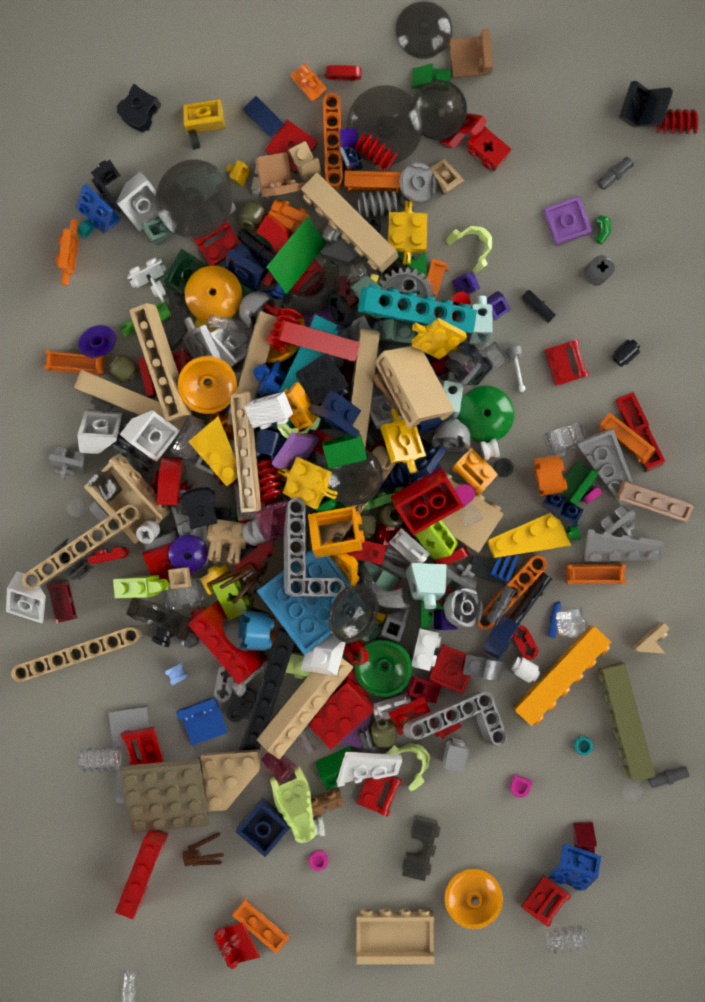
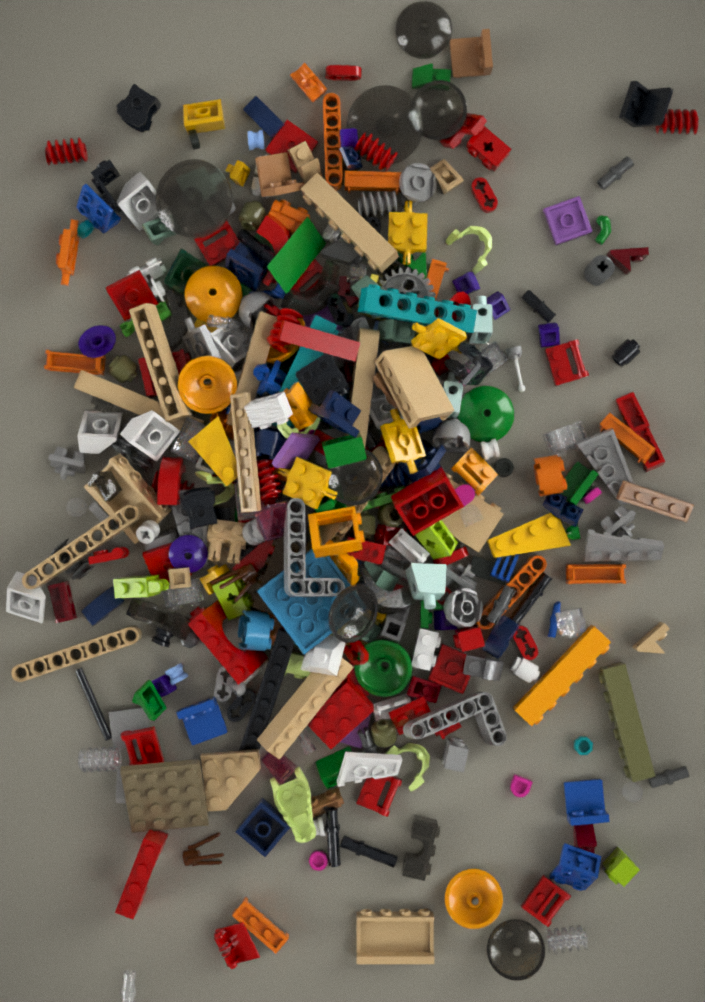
none -> red piece [45,137,88,165]
none -> black bar [75,668,112,741]
none -> dark blue slope [81,586,124,627]
none -> red plate [105,270,159,321]
none -> green slope [132,680,167,721]
none -> dark purple slope [151,674,177,698]
none -> yellowish green helmet [195,471,236,506]
none -> light blue wheel [247,130,265,151]
none -> black pin [325,807,341,867]
none -> black pin [340,835,398,868]
none -> red brick [452,624,485,652]
none -> red beam [471,177,498,213]
none -> clear smoke dish [487,919,545,981]
none -> dark purple slope [538,322,560,348]
none -> blue bracket [564,779,610,826]
none -> lime brick [602,847,640,887]
none -> dark red slope [606,247,649,275]

